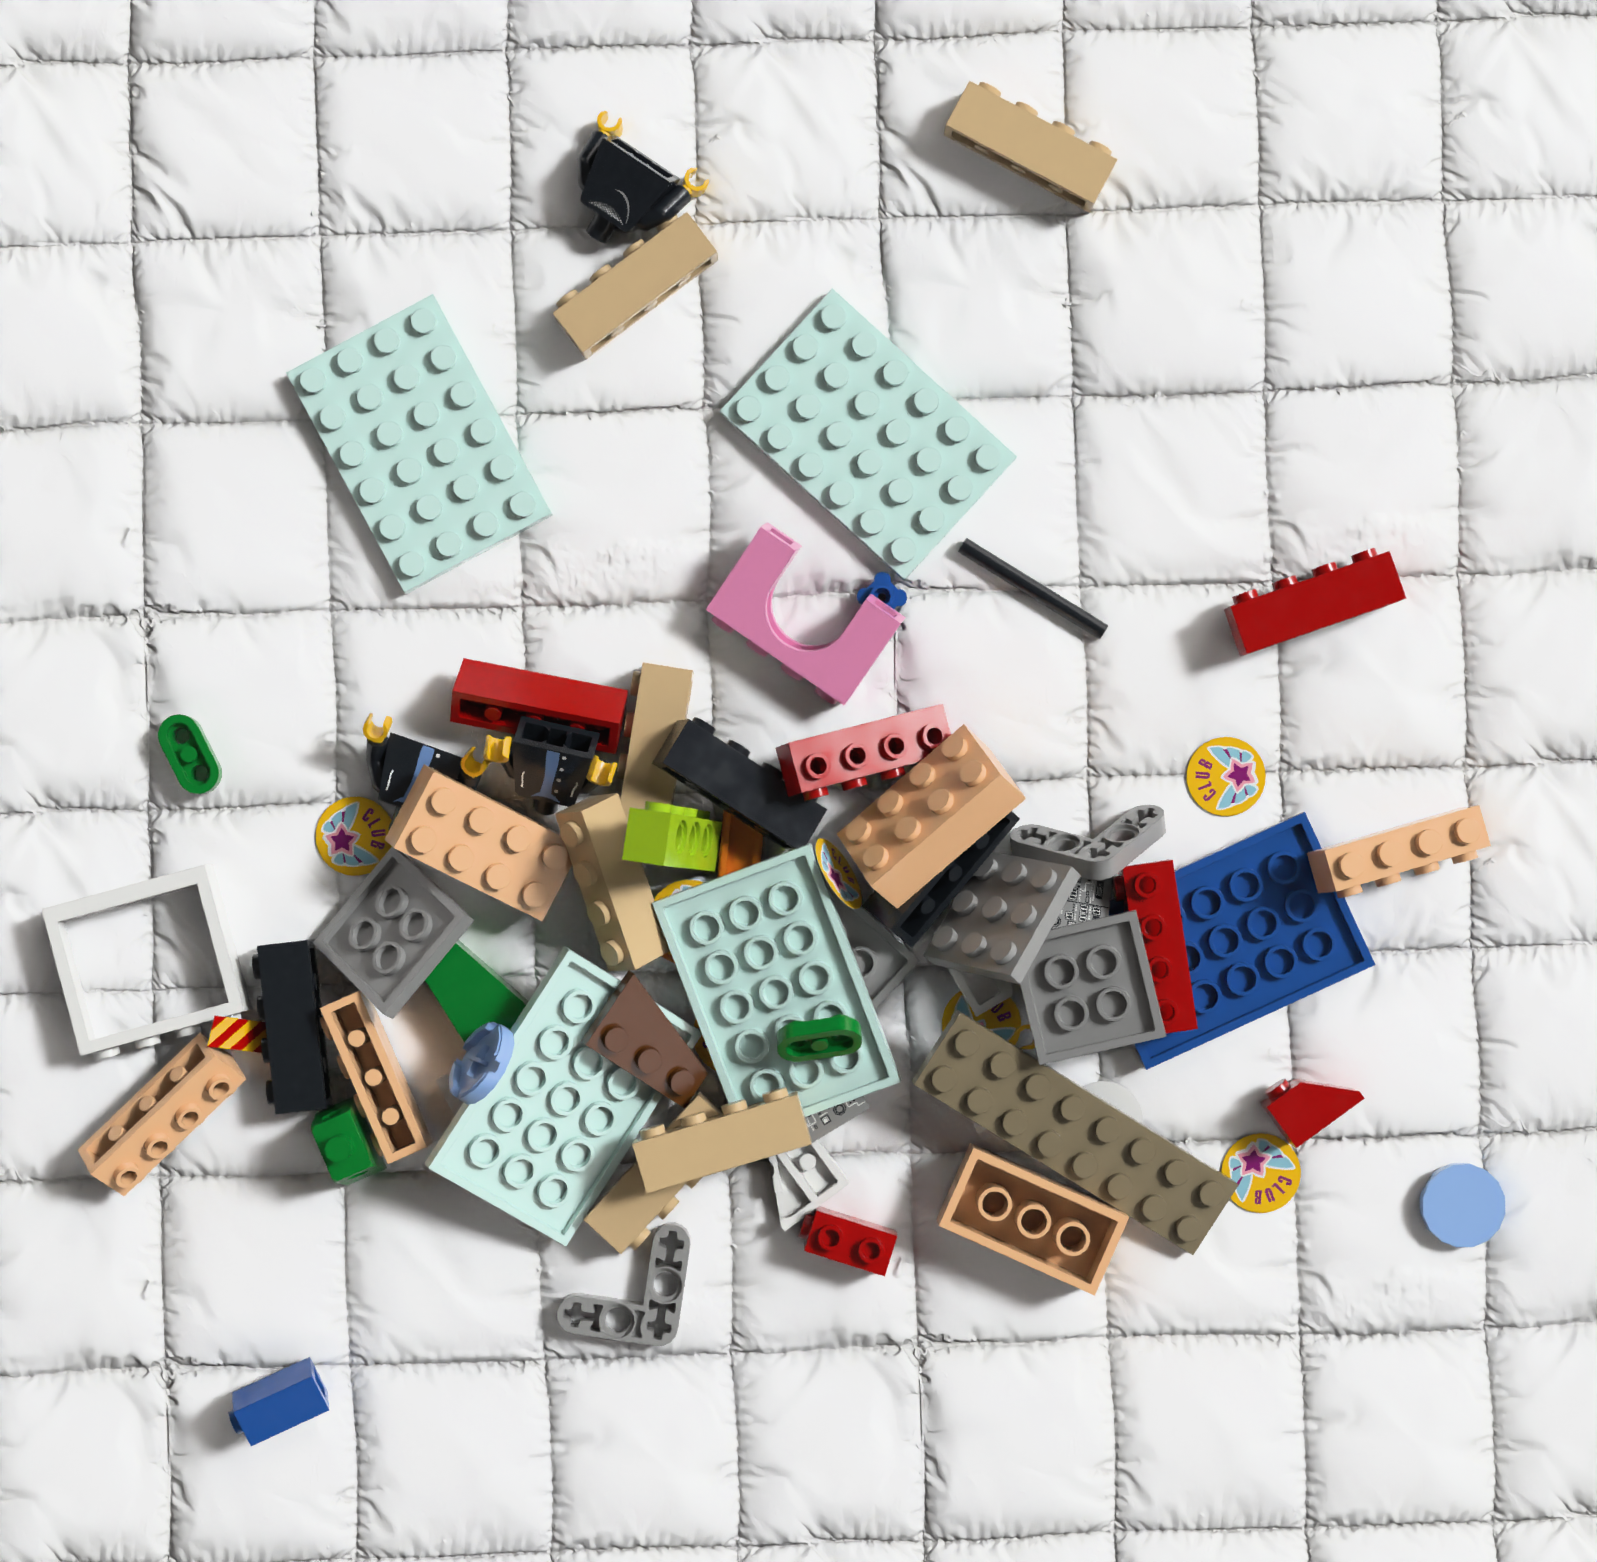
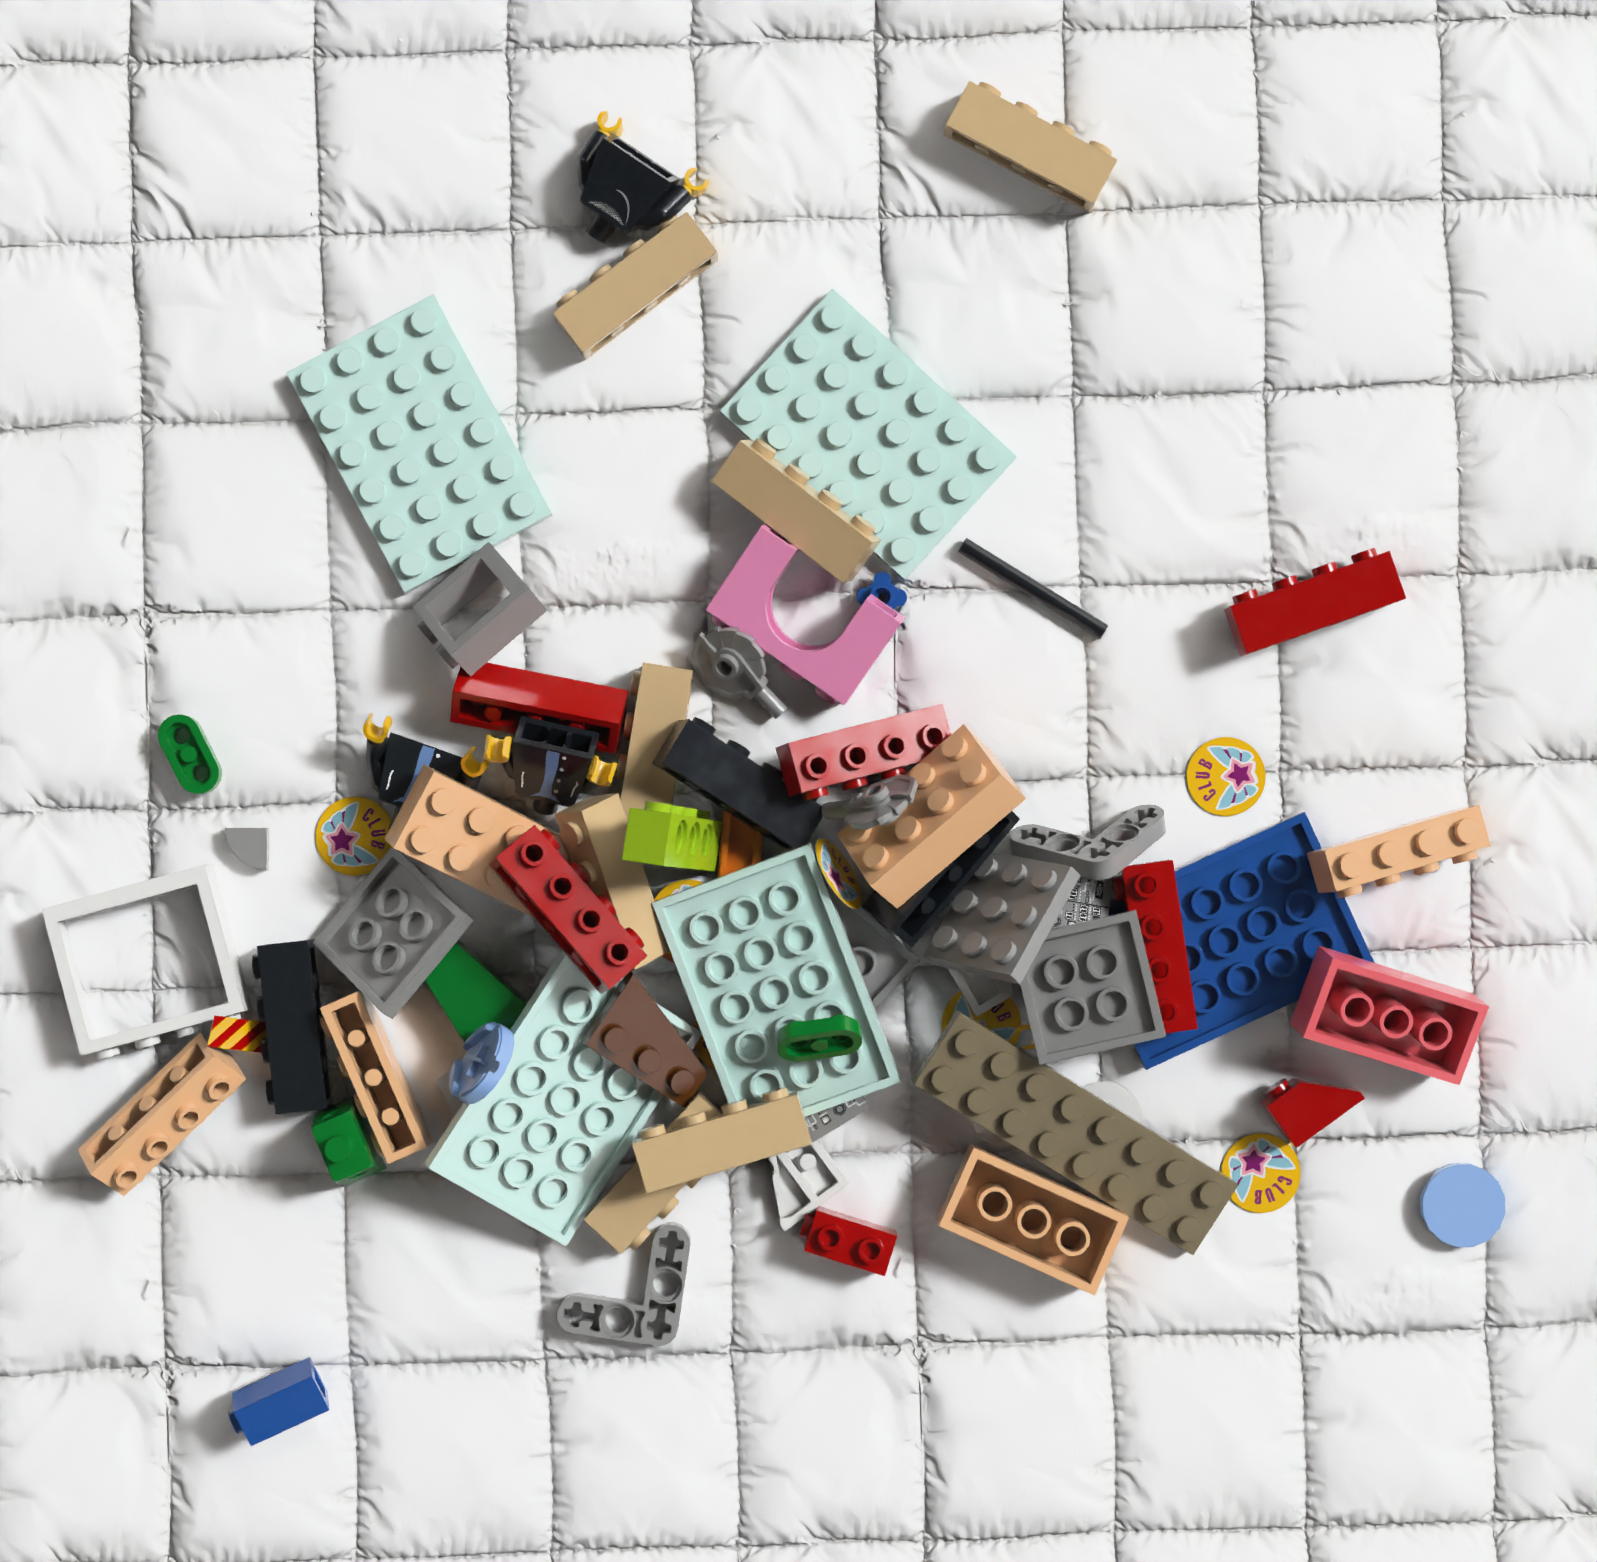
none -> light grey tile [225,828,269,870]
none -> light grey window [412,542,547,676]
none -> red brick [489,824,648,994]
none -> light grey piece [690,626,787,719]
none -> tan brick [711,438,882,583]
none -> light grey piece [822,774,918,830]
none -> coral brick [1290,945,1489,1085]

